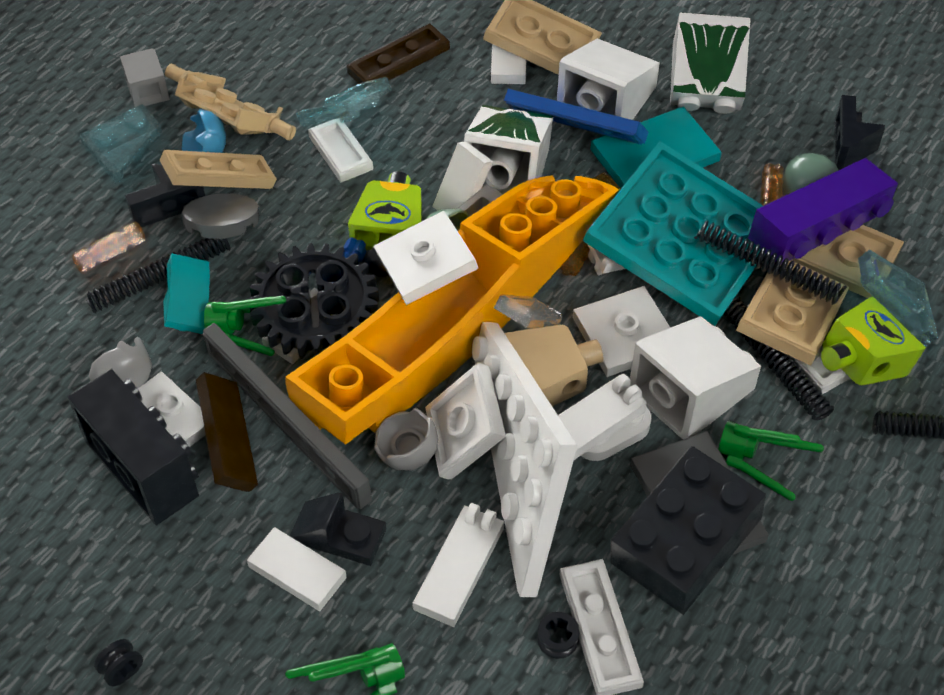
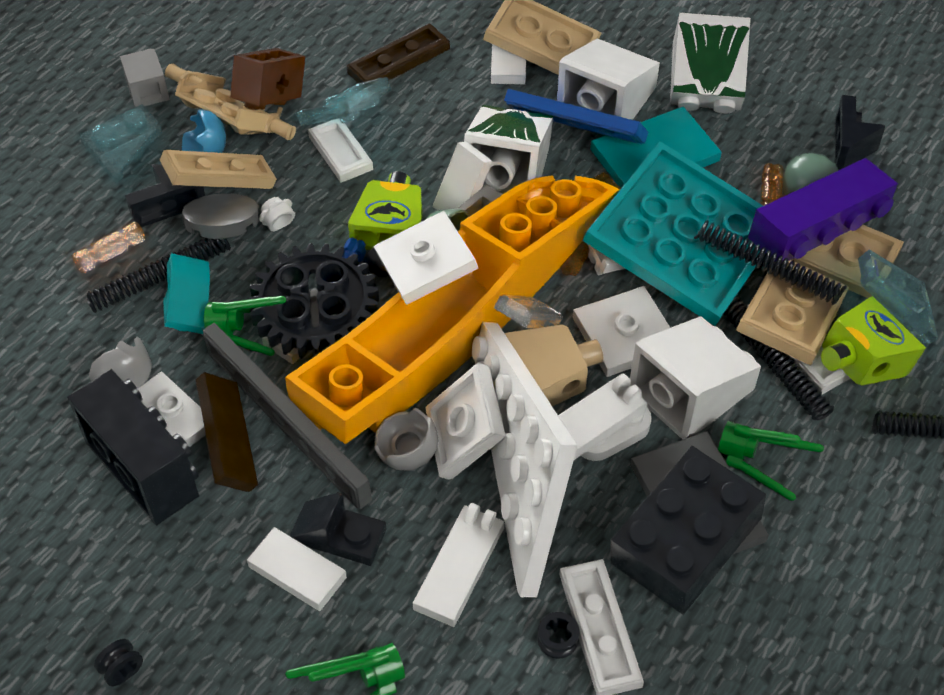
none -> reddish brown brick [230,48,306,110]
none -> white plate [259,197,295,231]

